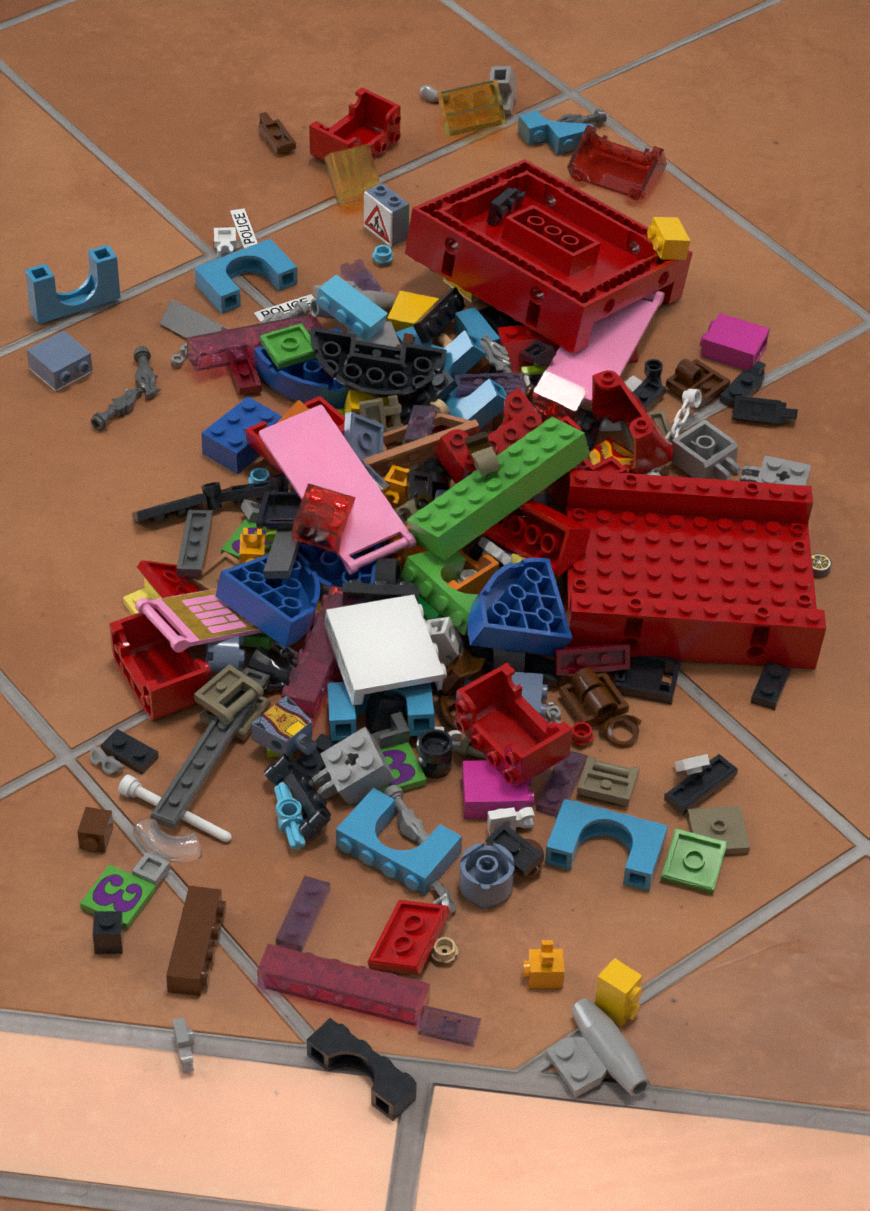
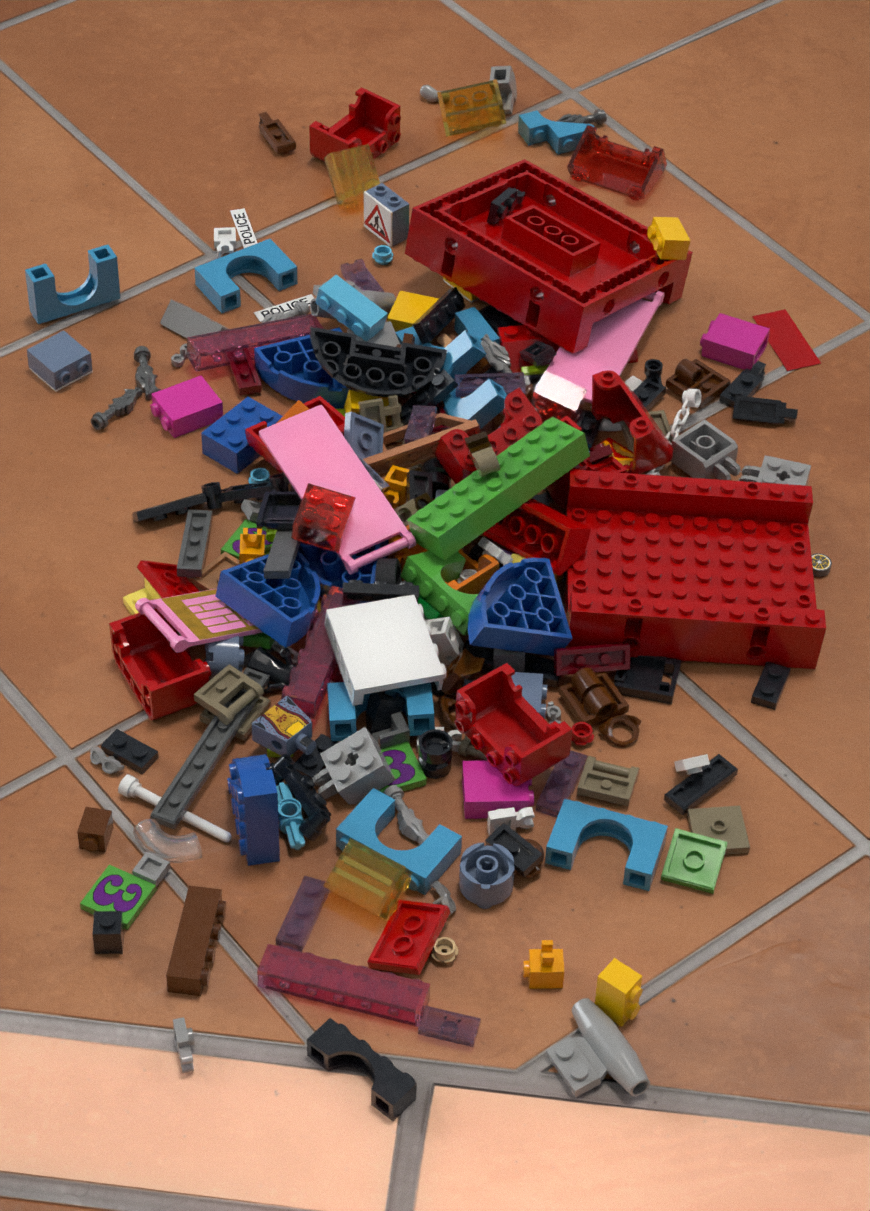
bright green tile [260,323,316,369] -> none
tan plate [429,399,451,416] -> none
none -> dark pink brick [150,376,223,438]
none -> blue brick [227,754,280,866]
none -> clear yellow brick [324,838,412,921]
none -> dark red plate [588,443,614,465]
none -> red sticker [752,309,821,371]

